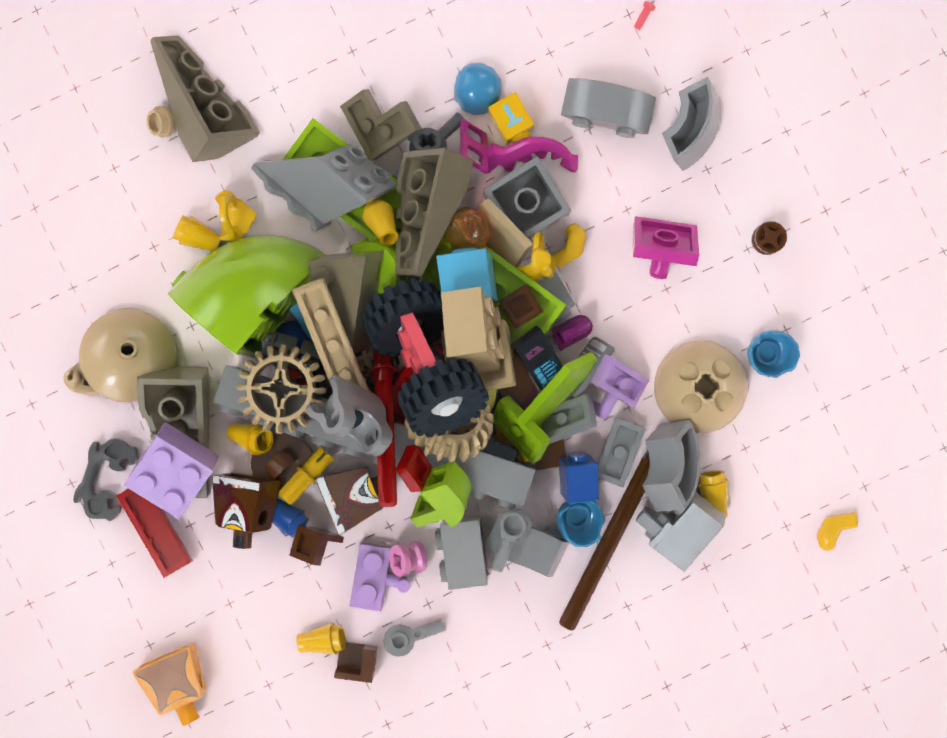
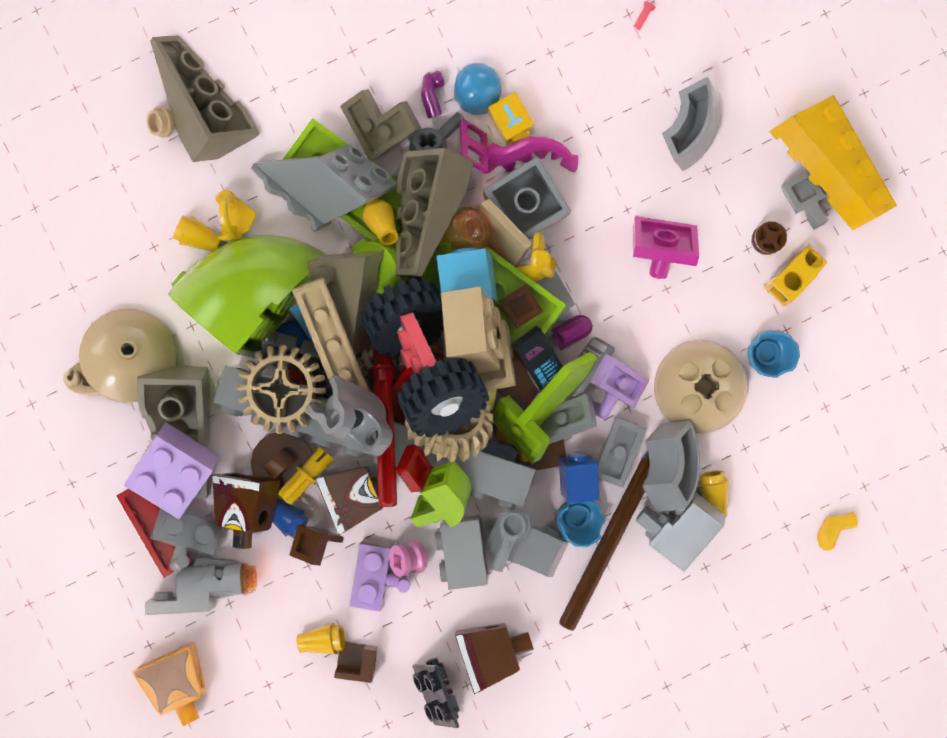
dark grey helmet [73,438,139,521] -> none
yellow cone [227,423,273,455] -> none
light grey plate [383,619,446,657] -> none
yellow arm [551,223,587,269] -> none
light grey brick [561,78,656,138] -> none
none -> light grey plate [145,557,257,615]
none -> light grey plate [150,508,222,572]
none -> black hinge [412,657,460,728]
none -> magenta arm [420,71,445,118]
none -> reddish brown torso [455,623,534,694]
none -> yellow leg [764,244,827,306]
none -> yellow wedge [769,95,897,231]
none -> light grey plate [781,171,828,230]

